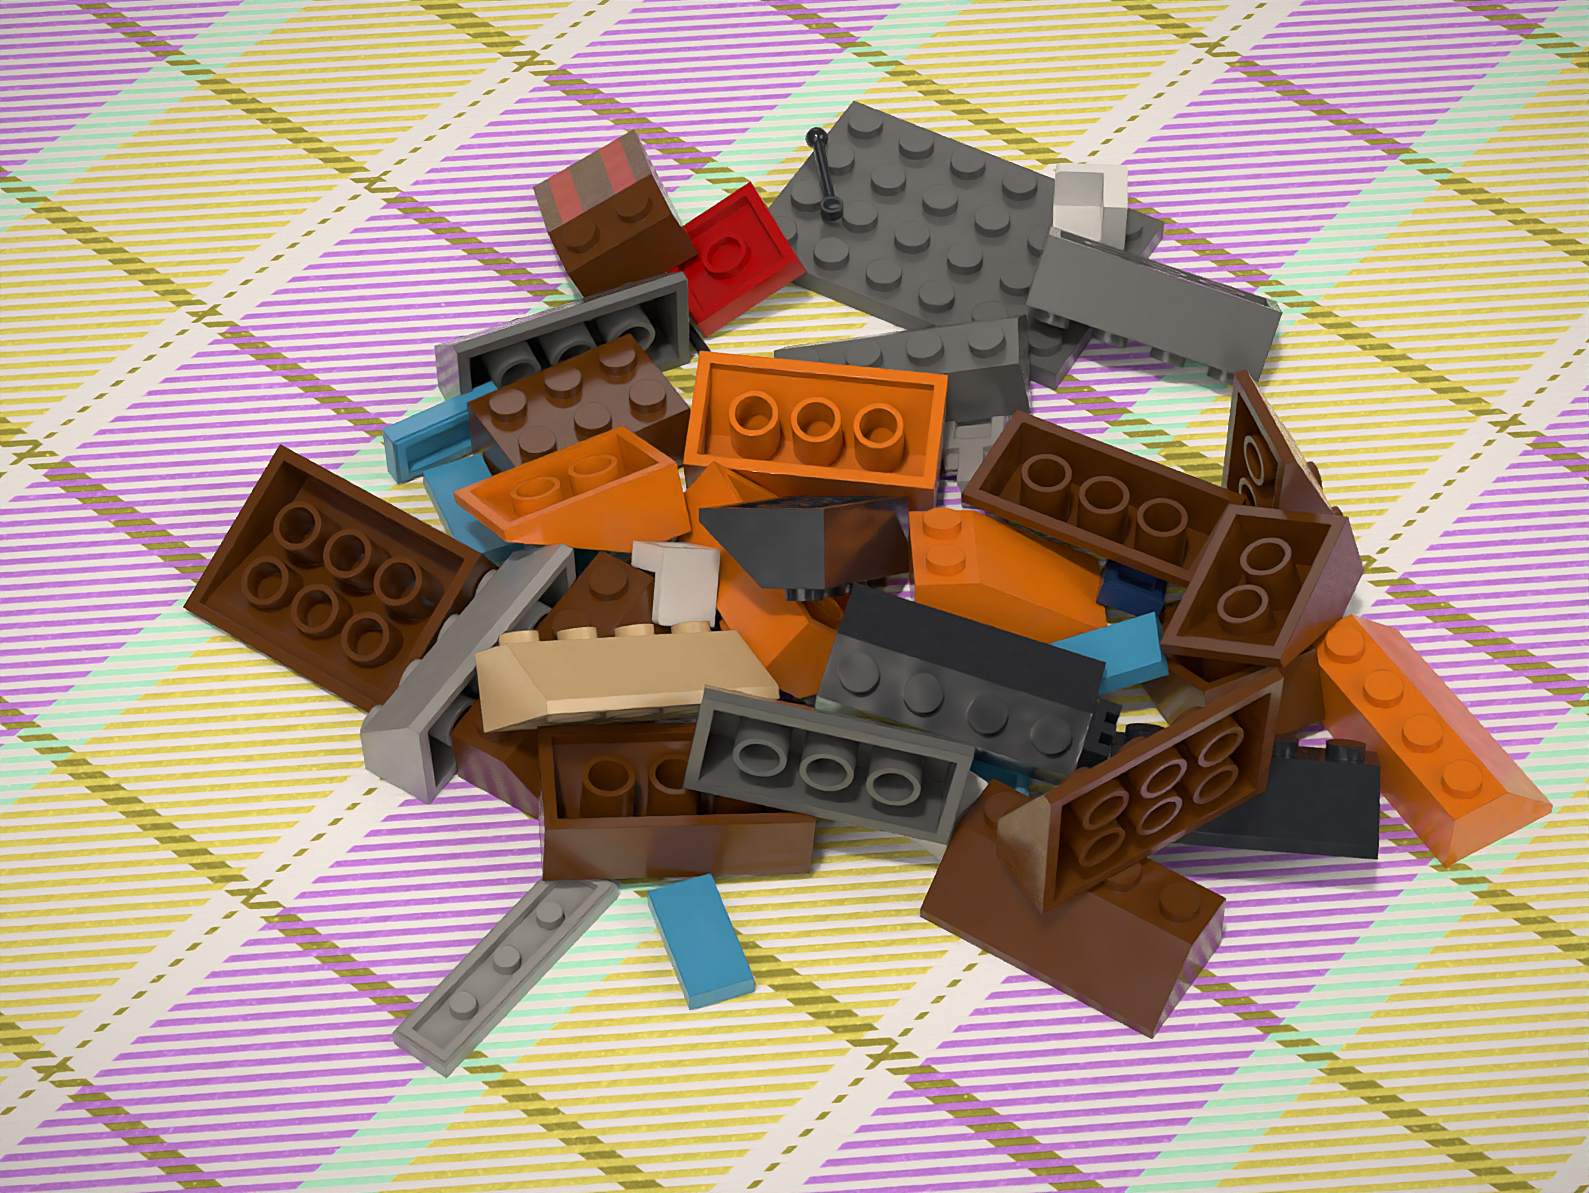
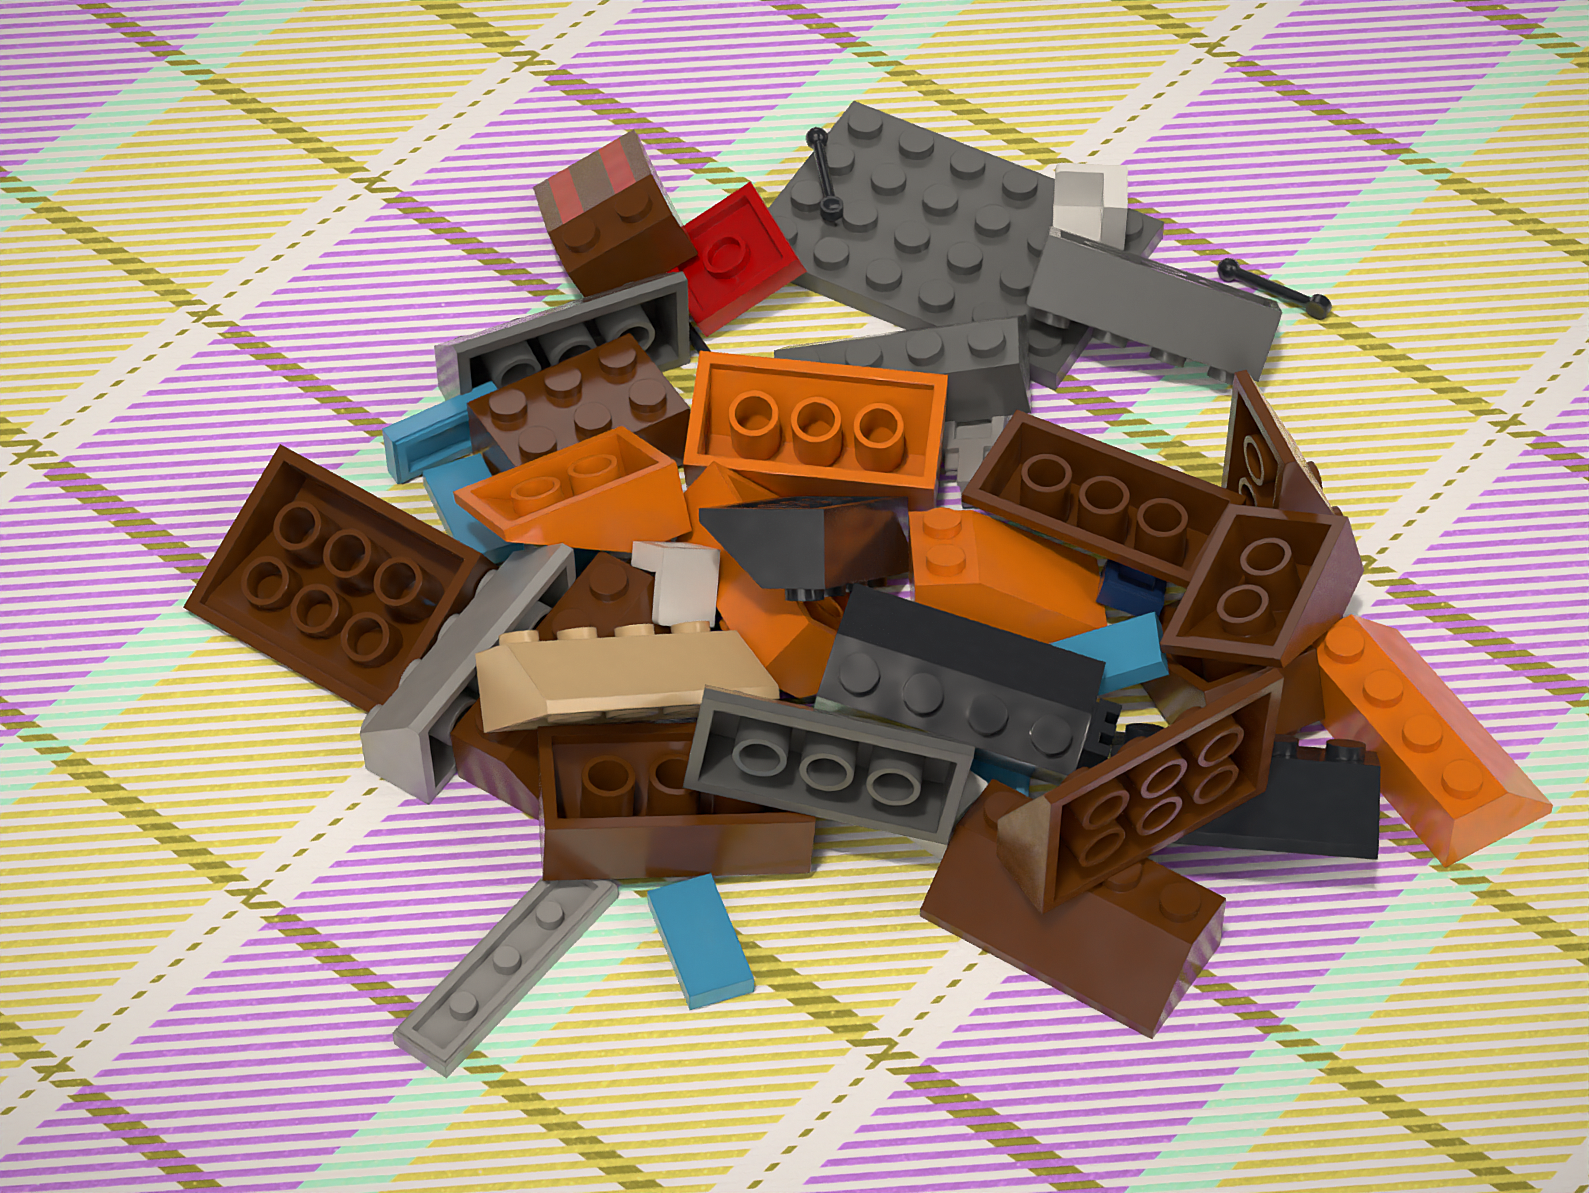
none -> black hinge [1217,258,1332,320]

